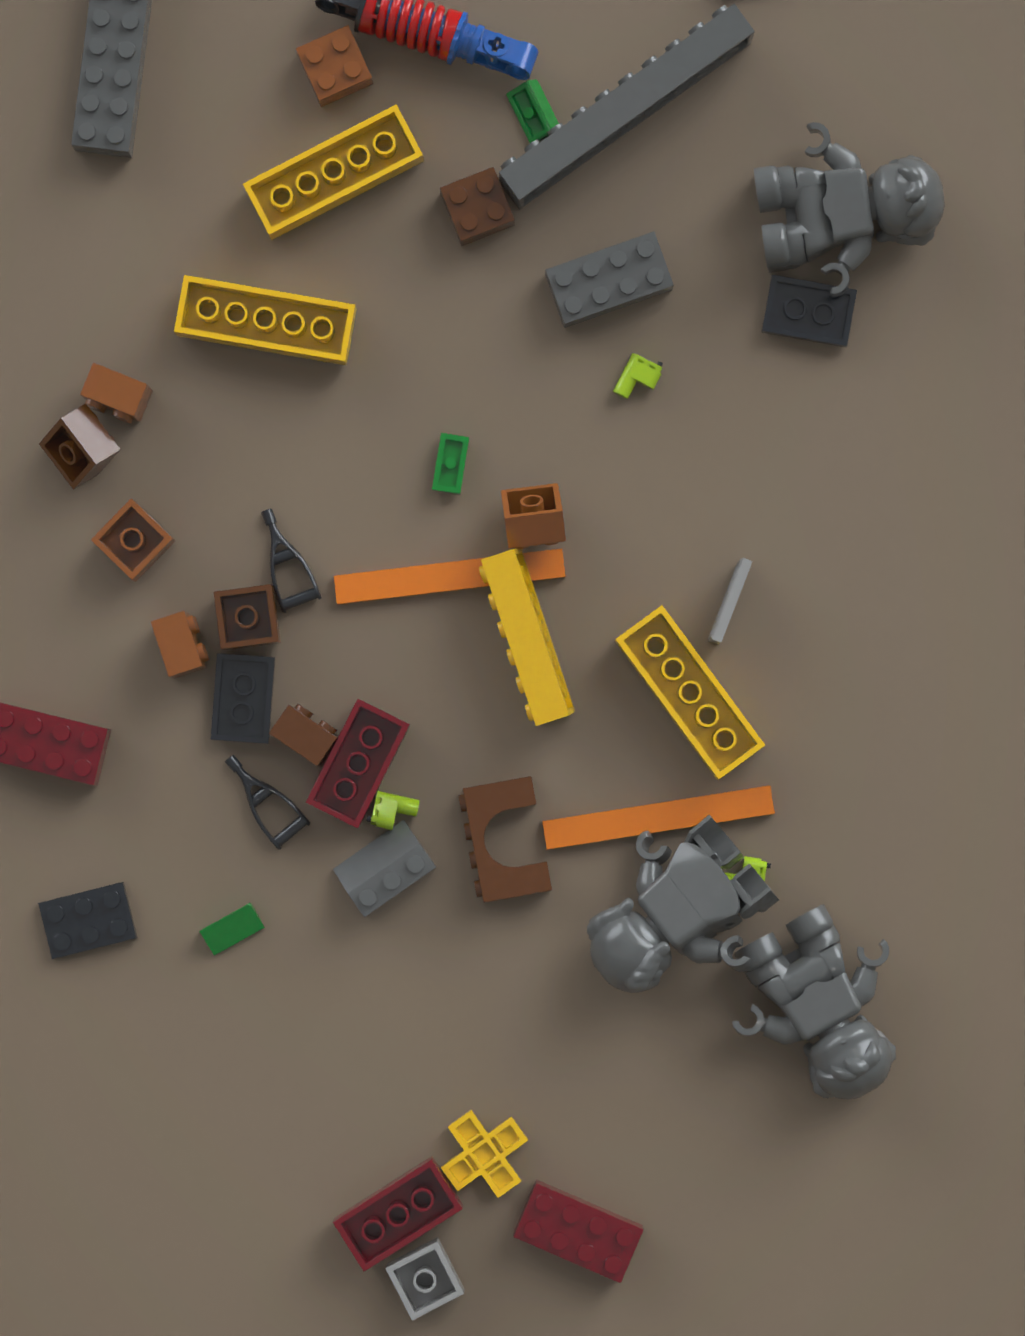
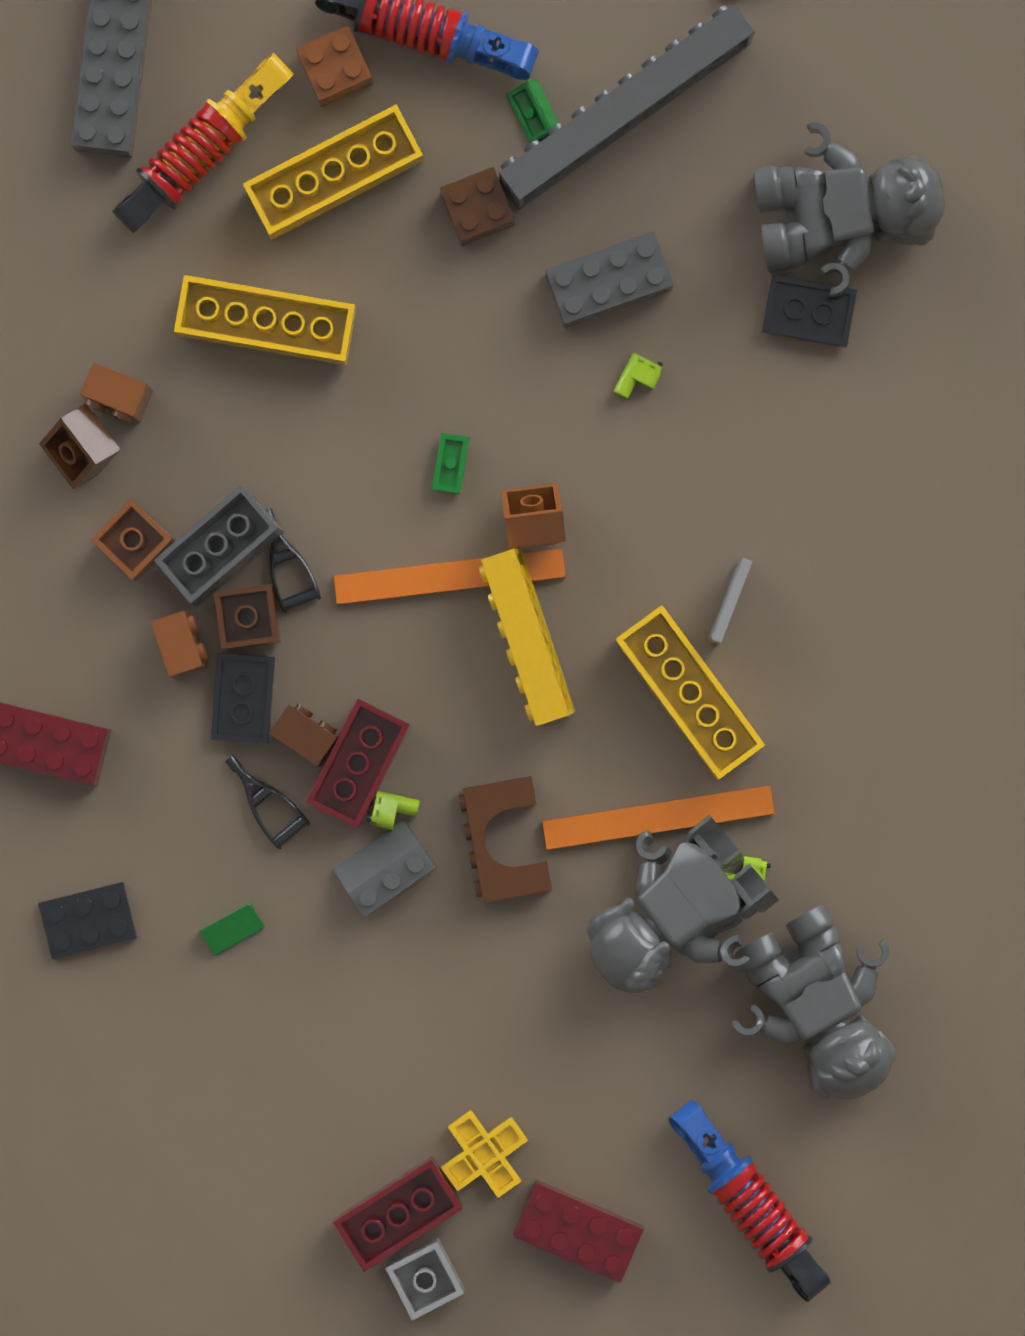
none -> piece [112,52,294,233]
none -> dark grey brick [154,484,284,607]
none -> piece [668,1100,831,1302]

